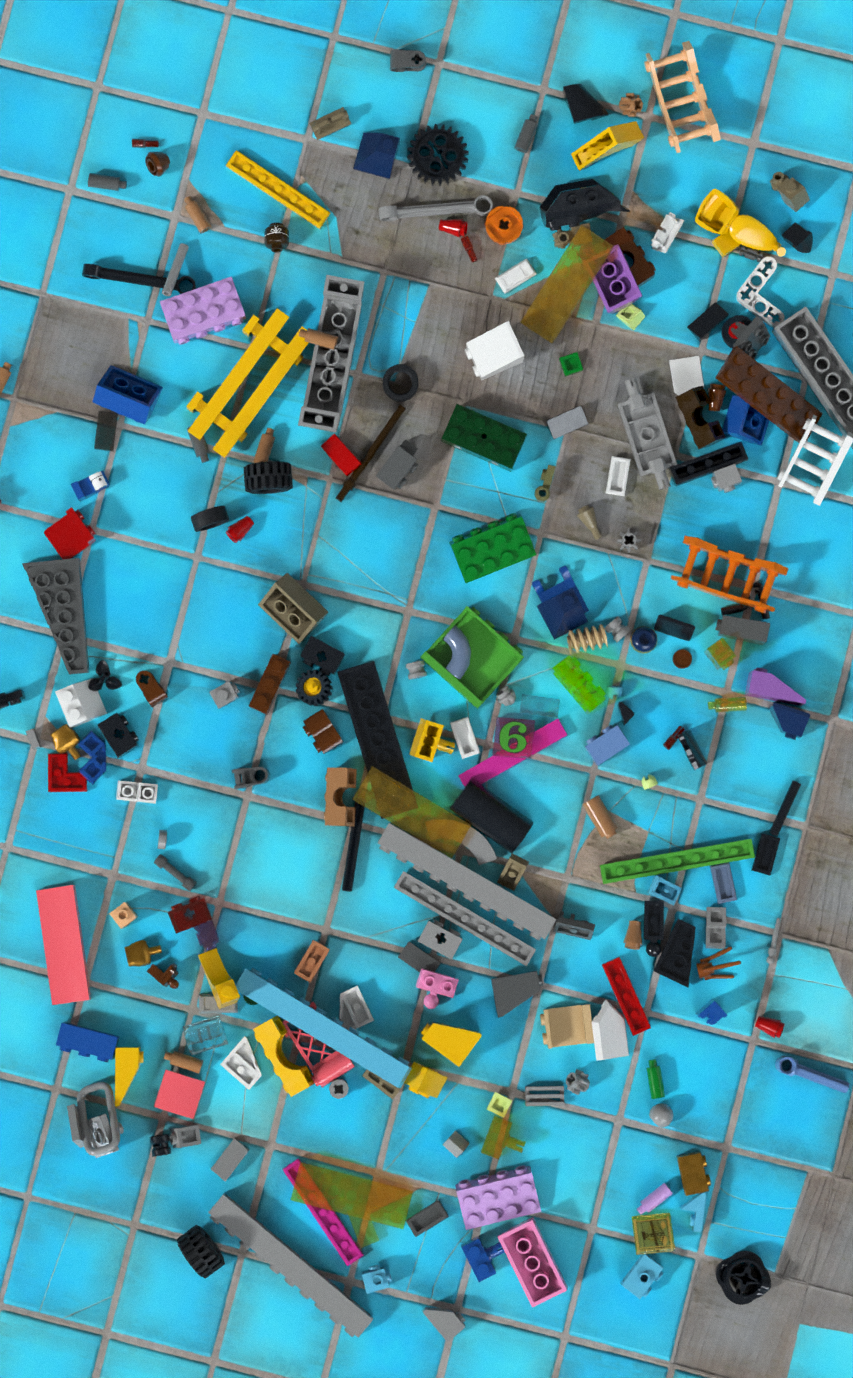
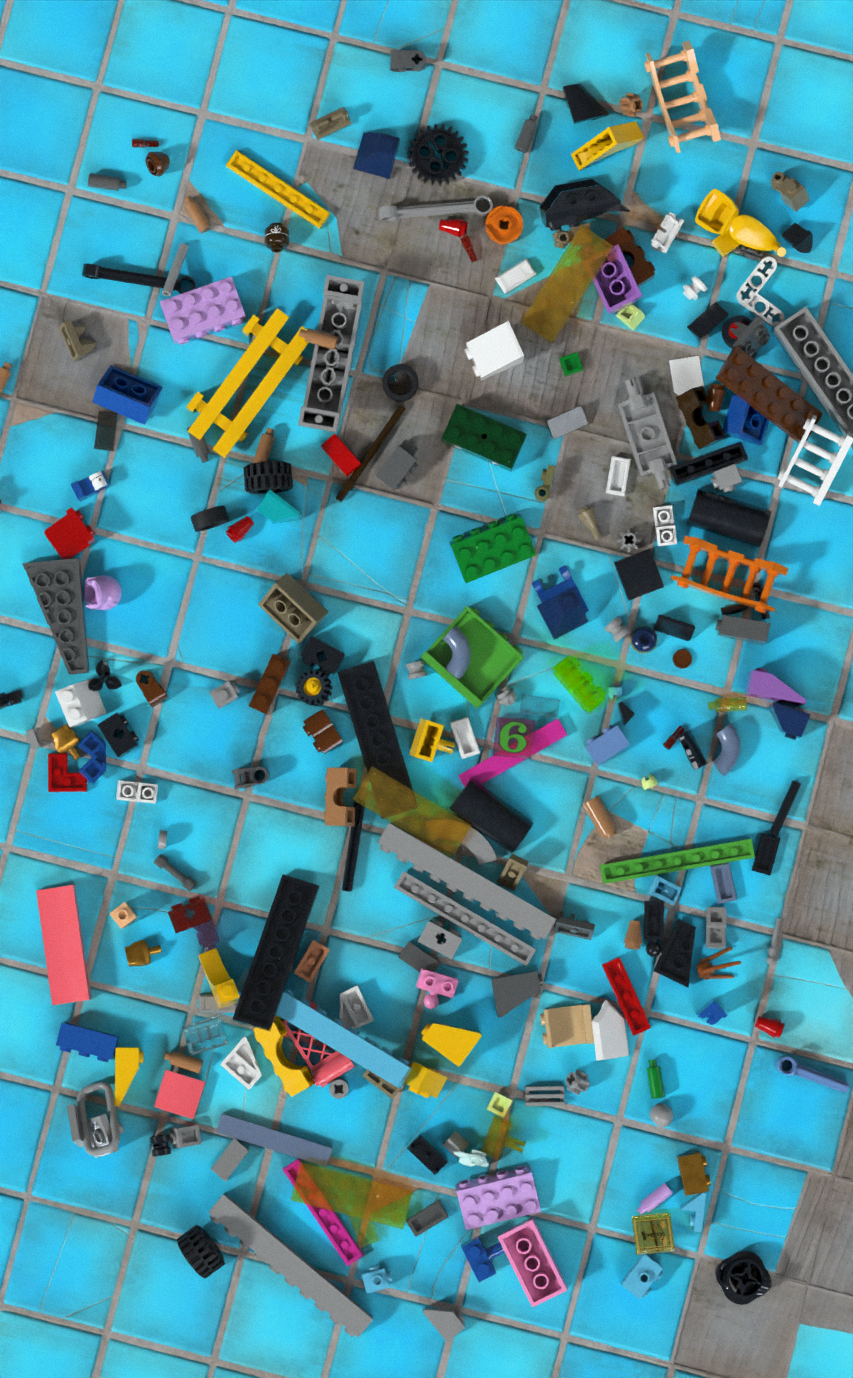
reddish brown piece [147,963,179,989] -> none
tan piece [567,624,608,655] -> none
clear yellow brick [704,638,736,670] -> none
none -> dark tan tile [59,320,96,362]
none -> lavender hair [84,575,122,610]
none -> sand blue tile [216,1113,333,1167]
none -> black plate [233,874,320,1032]
none -> teal slope [257,490,302,524]
none -> black hinge [407,1134,448,1175]
none -> light aqua plate [454,1150,489,1167]
none -> black slope [614,549,664,601]
none -> white slope [652,505,677,546]
none -> white wheel [683,276,707,300]
none -> black brick [687,488,771,547]
none -> sand blue cylinder [712,723,741,776]

